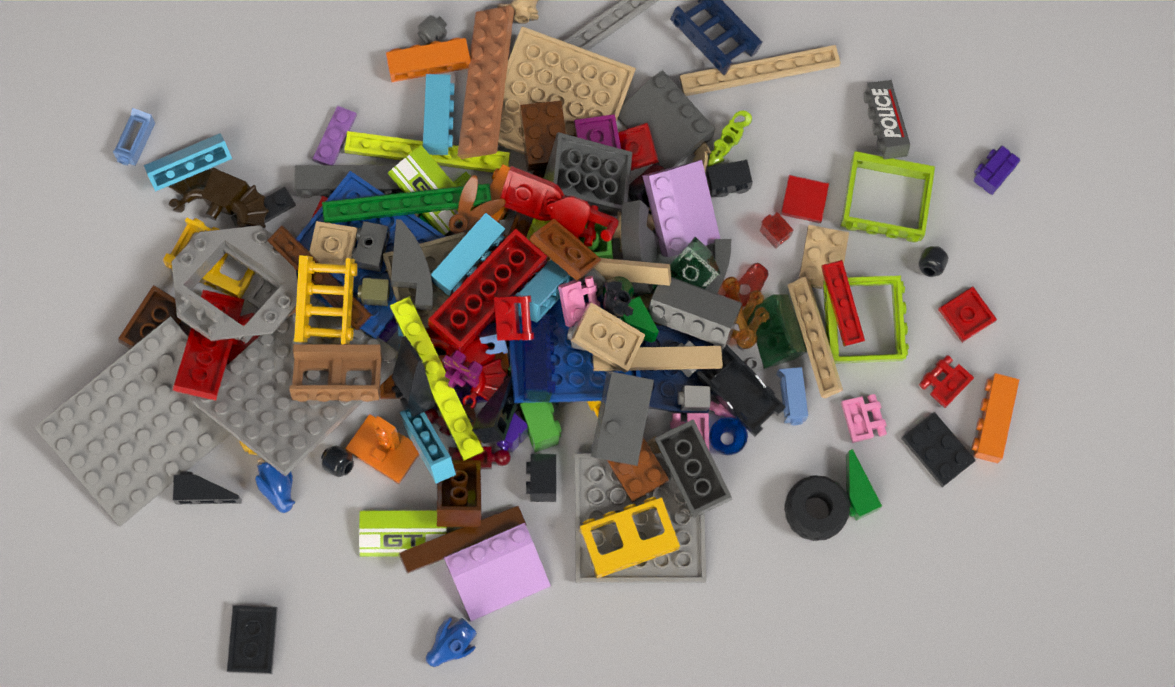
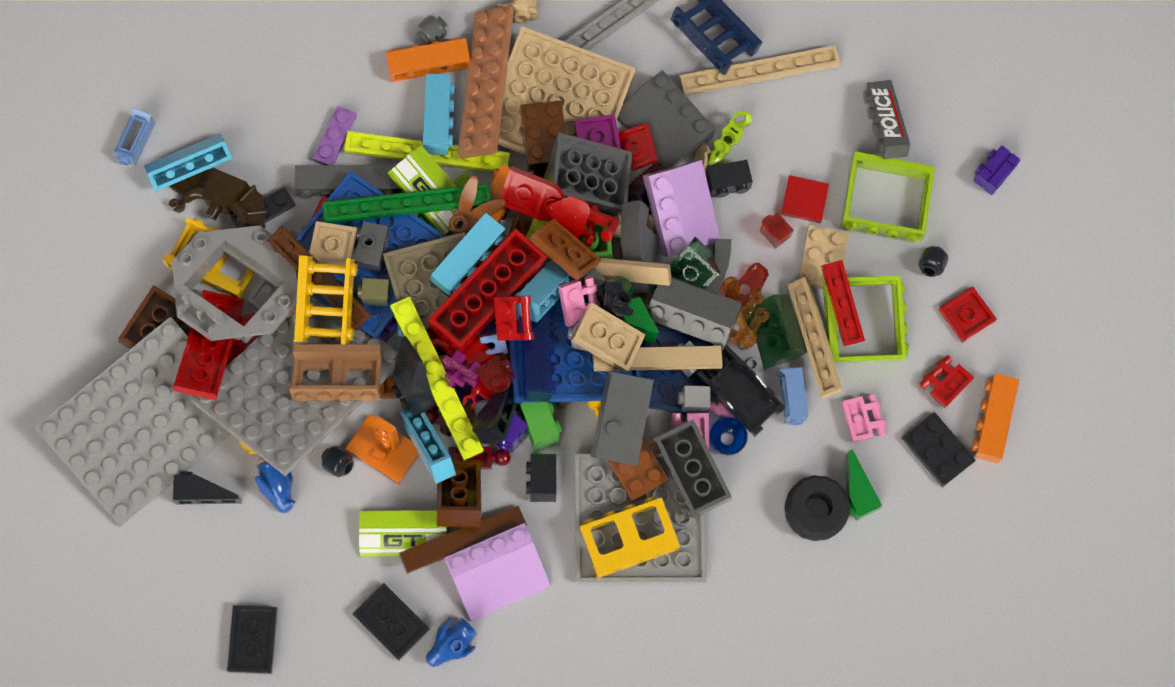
dark grey slope [391,219,433,311] -> none
none -> black plate [353,583,430,661]
none -> clear red brick [476,355,515,394]

